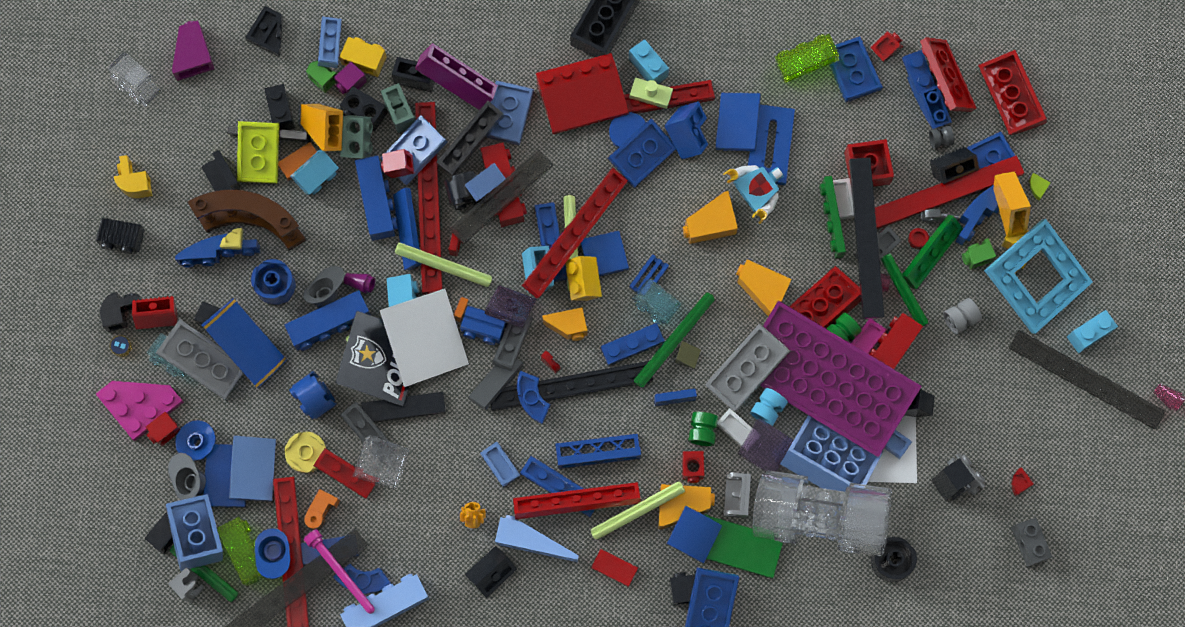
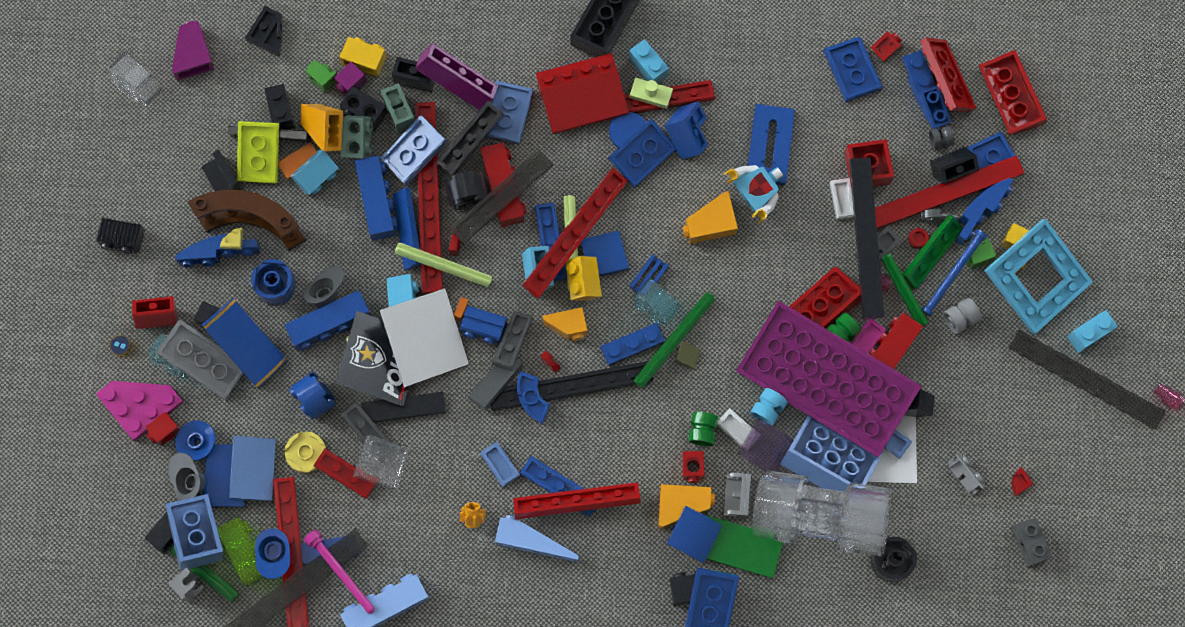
black brick [100,292,142,332] -> none
yellow brick [113,155,152,198] -> none
orange leg [304,489,340,530] -> none
medium blue tile [318,17,342,68] -> none
blue tile [333,564,391,594] -> none
magenta cone [344,272,376,294] -> none
brick [381,149,414,179] -> none
medium blue tile [465,163,506,201] -> none
black panel [465,546,517,598] -> none
clear purple tile [484,285,536,328] -> none
blue fence [555,434,641,469] -> none
yellowish green axle [591,482,685,539] -> none
red tile [591,549,638,587] -> none
blue tile [654,389,697,406] -> none
light grey tile [705,323,790,412] -> none
blue tile [716,93,761,151] -> none
light orange slope [736,259,792,317] -> none
clear neon green brick [775,33,839,83] -> none
green plate [819,176,846,259] -> none
black brick [931,458,975,501] -> none
light orange slope [993,171,1031,237] -> none
lime tile [1029,173,1050,201] -> none
none -> blue bar [922,229,988,316]

